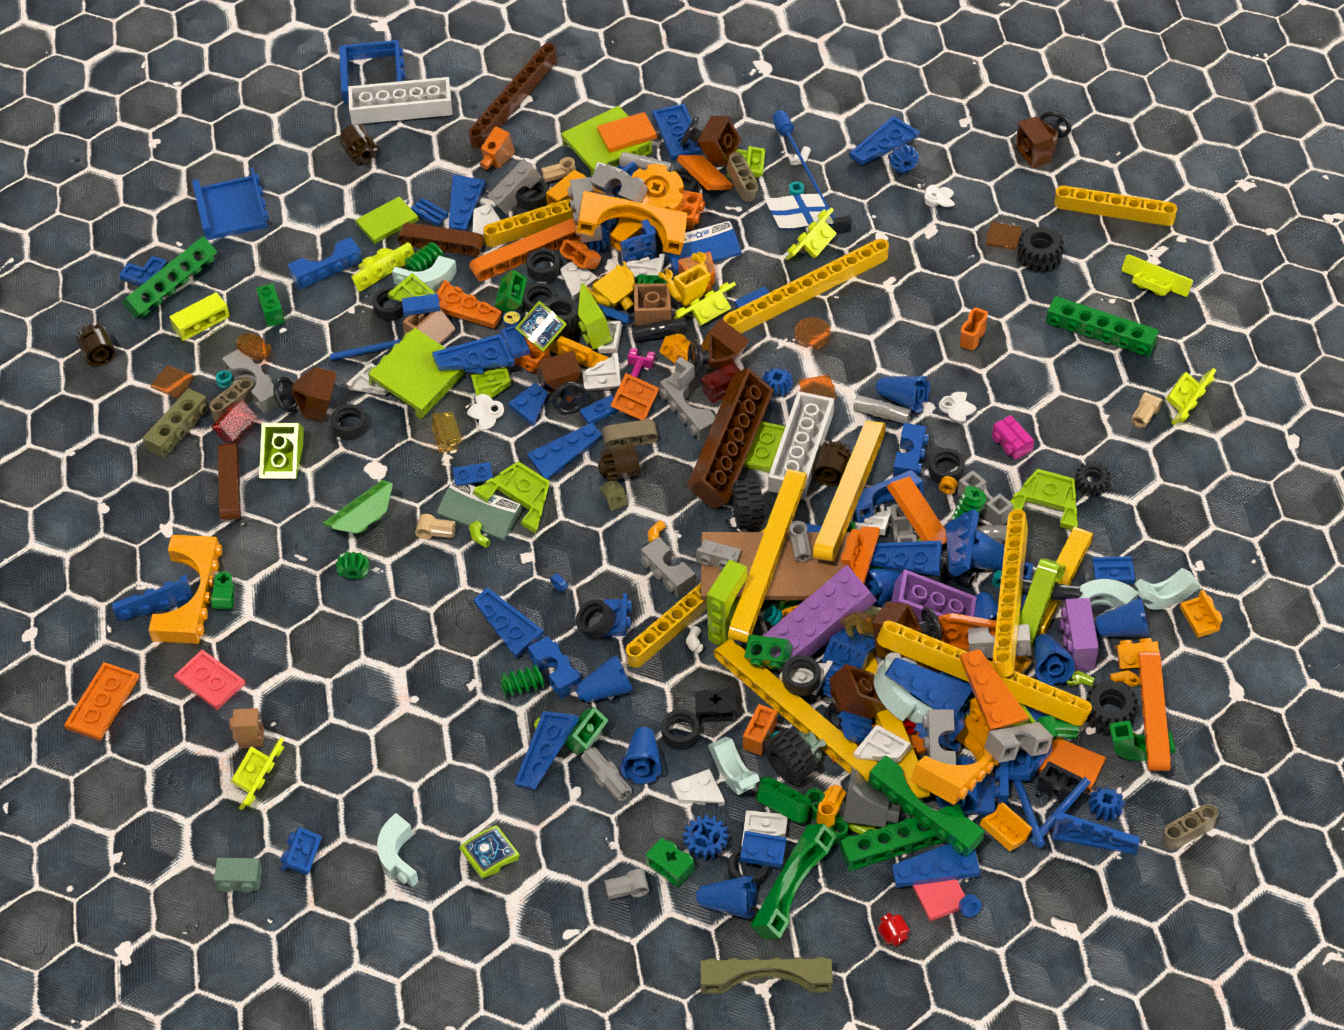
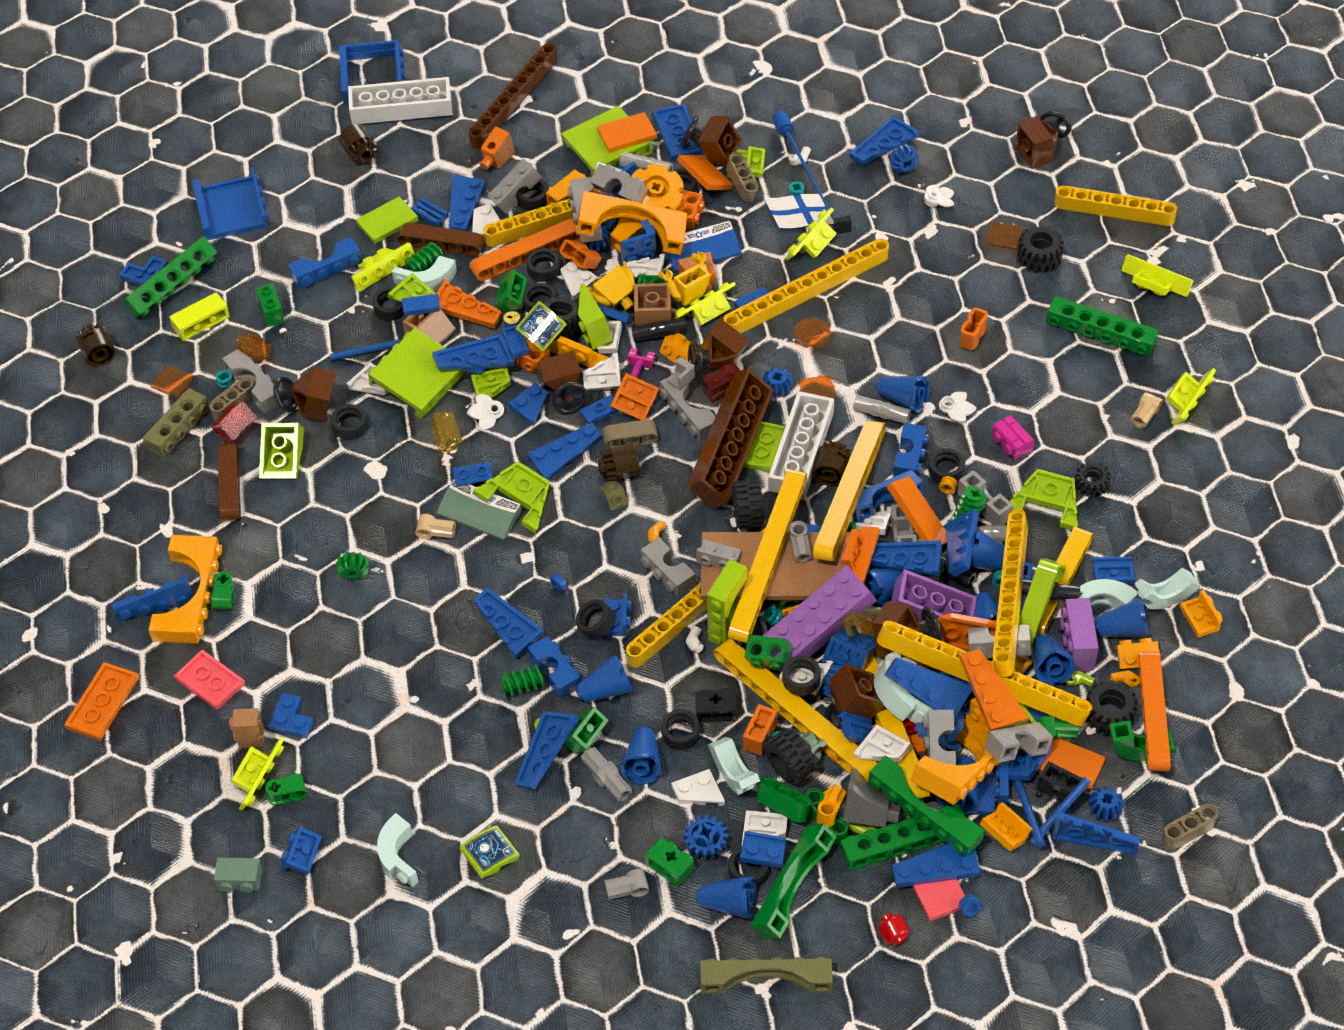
bright green wedge [323,480,393,533] -> none
lime arm [469,521,490,548] -> none
tan piece [541,157,576,183] -> none
none -> green piece [265,773,307,806]
none -> blue plate [268,693,314,739]

